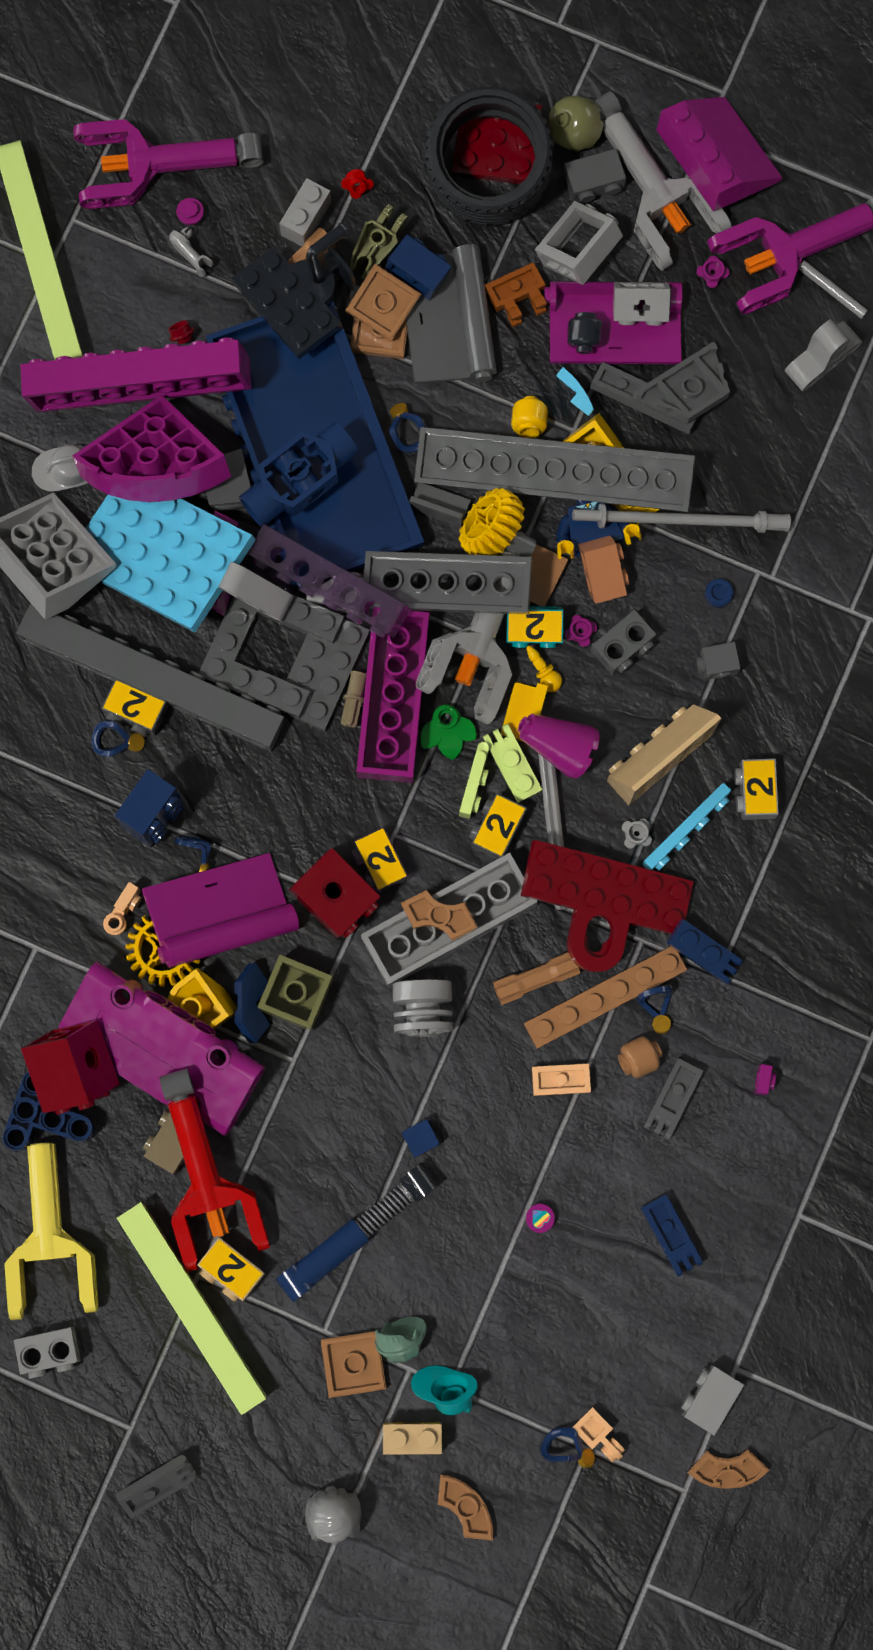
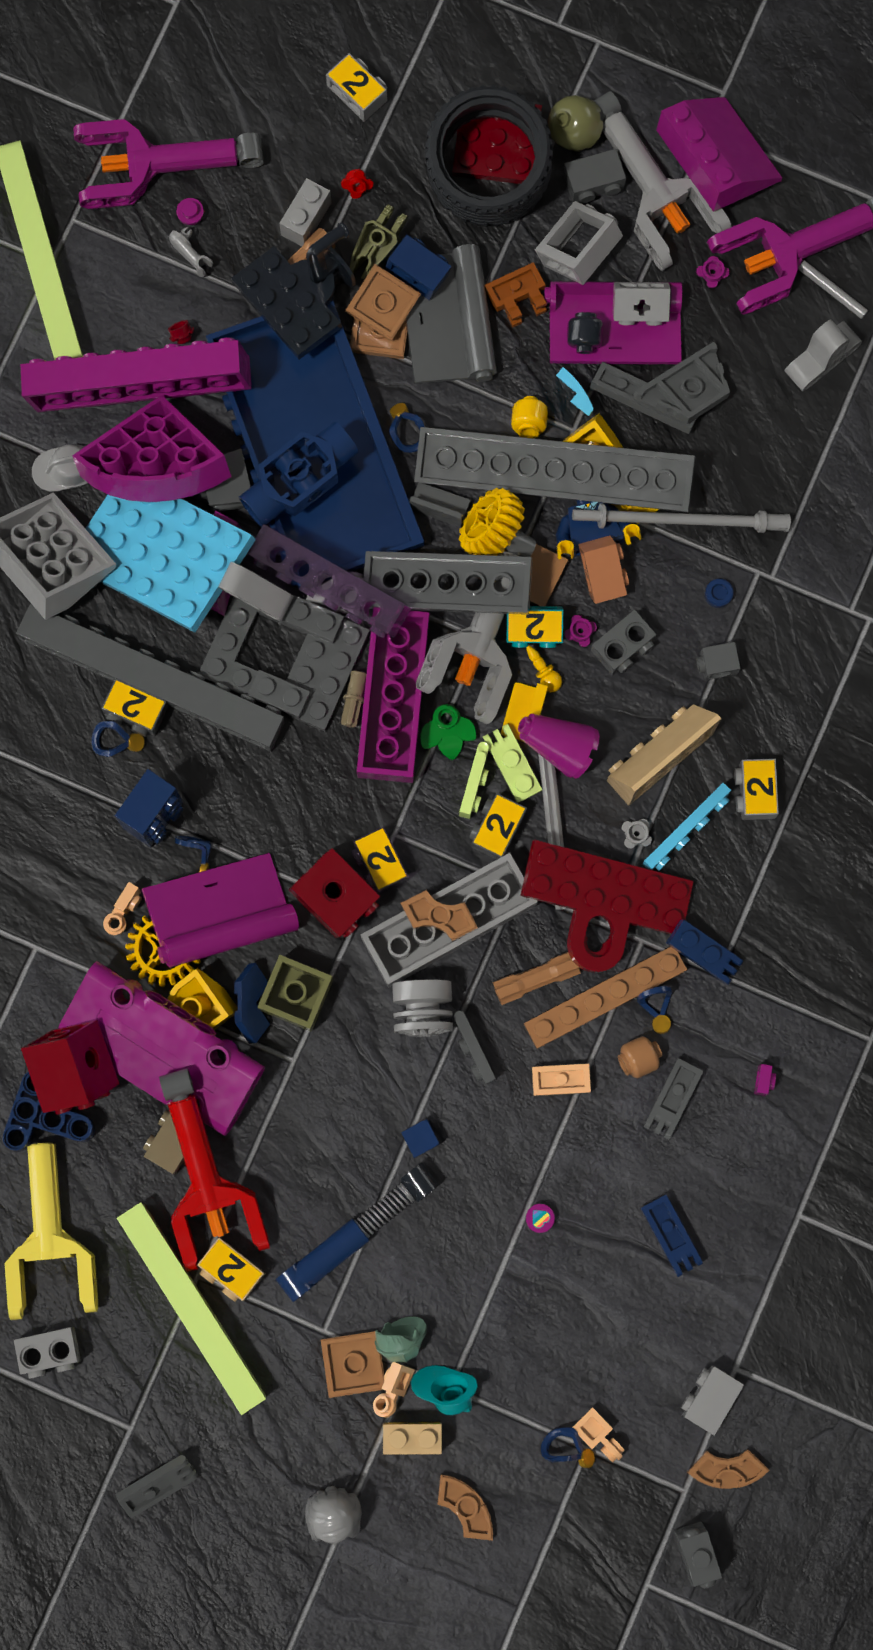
none -> brick [326,53,387,122]
none -> light nougat plate [373,1362,415,1418]
none -> dark grey hinge [454,1011,496,1085]
none -> dark grey torso [674,1522,722,1589]

